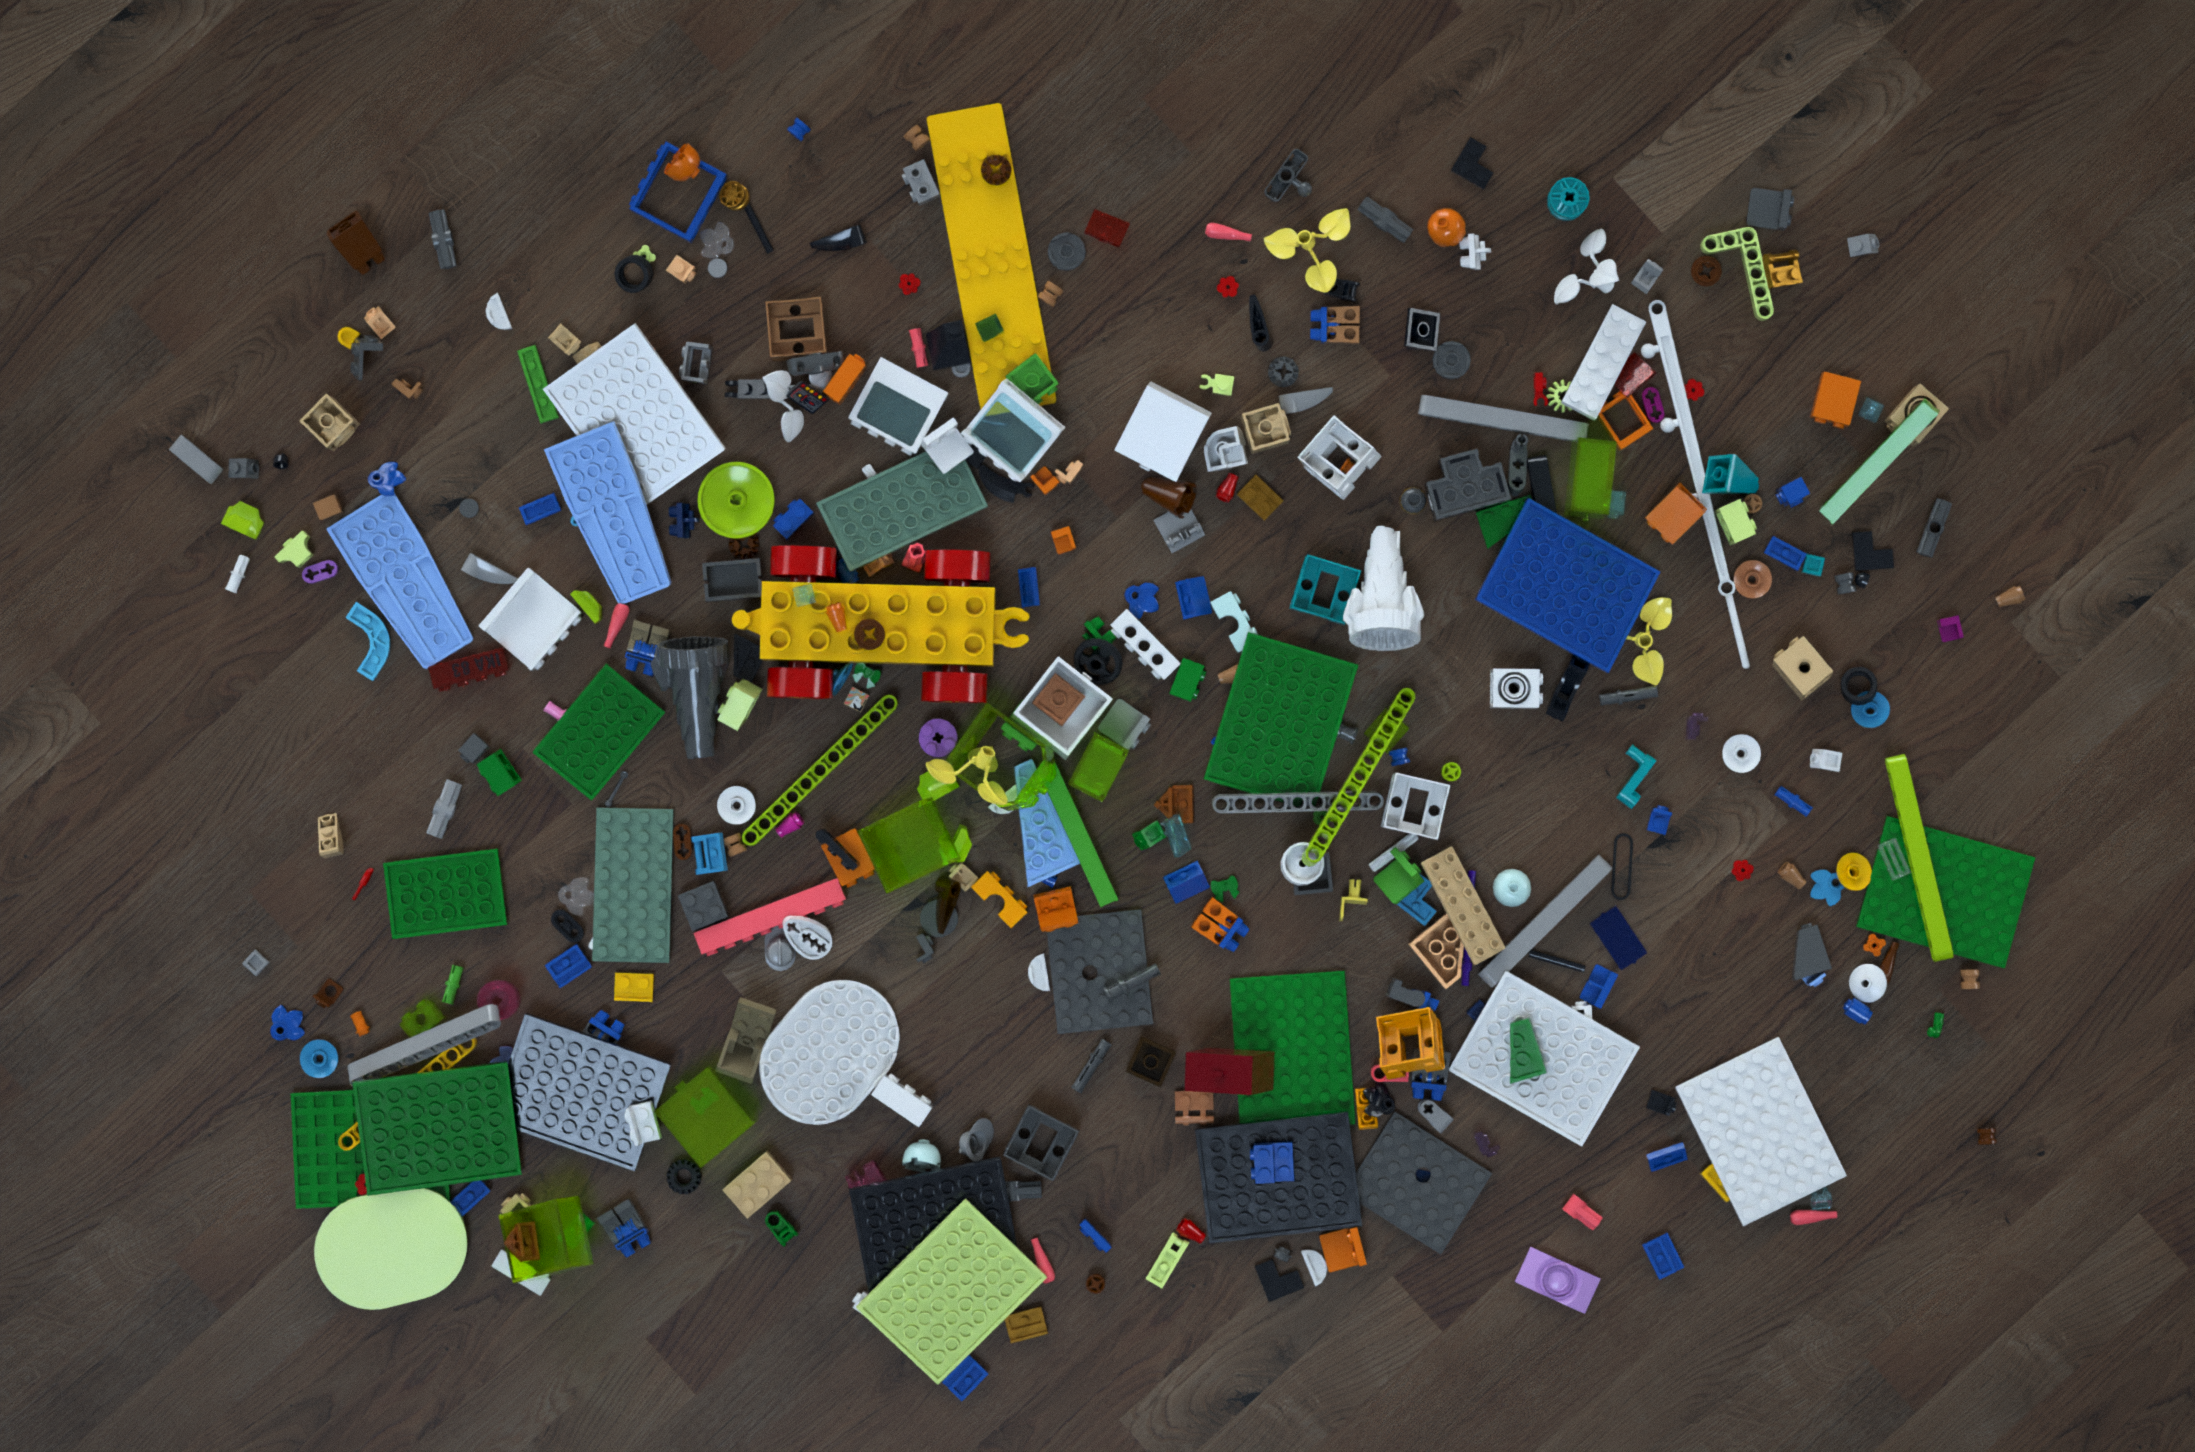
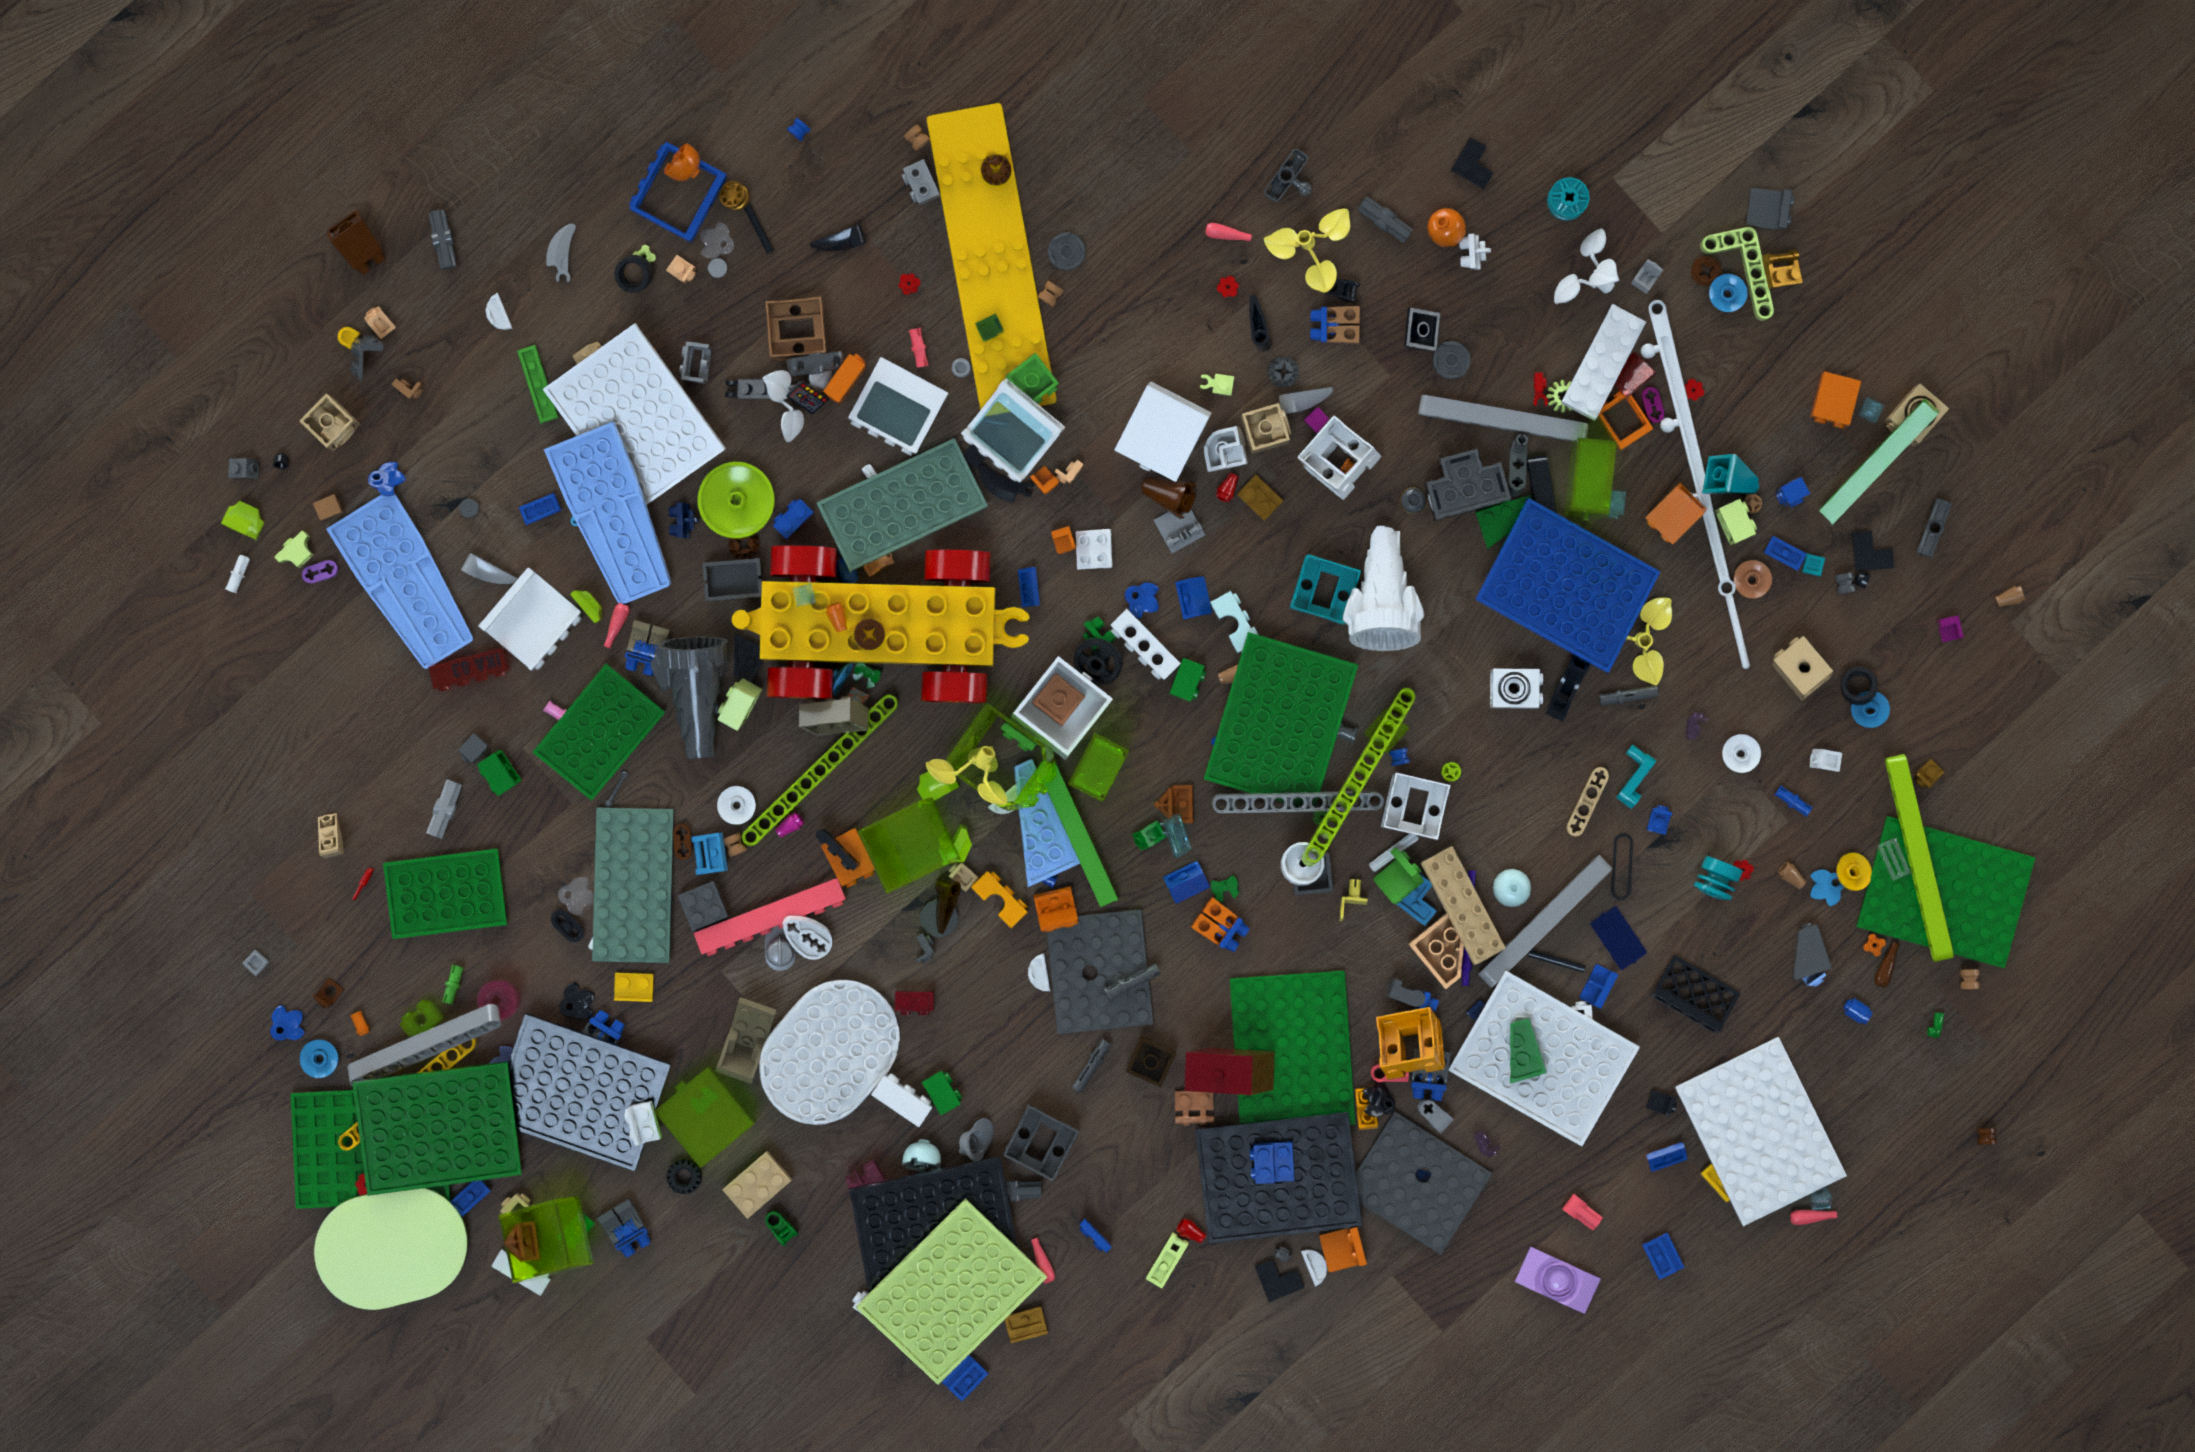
light grey beam [169,435,224,484] -> none
medium azure plate [346,602,390,681] -> none
blue plate [545,944,592,988] -> none
tan bracket [548,323,581,356] -> none
coral piece [901,543,925,573] -> none
medium lavender brick [919,719,958,757] -> none
white bracket [921,418,974,474] -> none
black slope [926,320,971,371] -> none
clear red piece [1084,209,1130,248] -> none
reddish brown wheel [1086,1274,1105,1294] -> none
light grey bracket [1098,699,1151,750] -> none
light grey bracket [1847,234,1879,257] -> none
white dish [1849,964,1887,1002] -> none
none -> light grey piece [546,223,576,282]
none -> black plate [559,982,595,1020]
none -> dark tan brick [799,696,869,736]
none -> dark red brick [895,991,934,1015]
none -> green brick [922,1070,963,1115]
none -> white hinge [1076,529,1113,570]
none -> magenta panel [1303,407,1330,434]
none -> tan beam [1566,767,1609,836]
none -> black fence [1650,955,1741,1034]
none -> teal wheel [1693,856,1743,901]
none -> dark azure dish [1709,274,1747,312]
none -> pearl gold bracket [1914,759,1945,789]

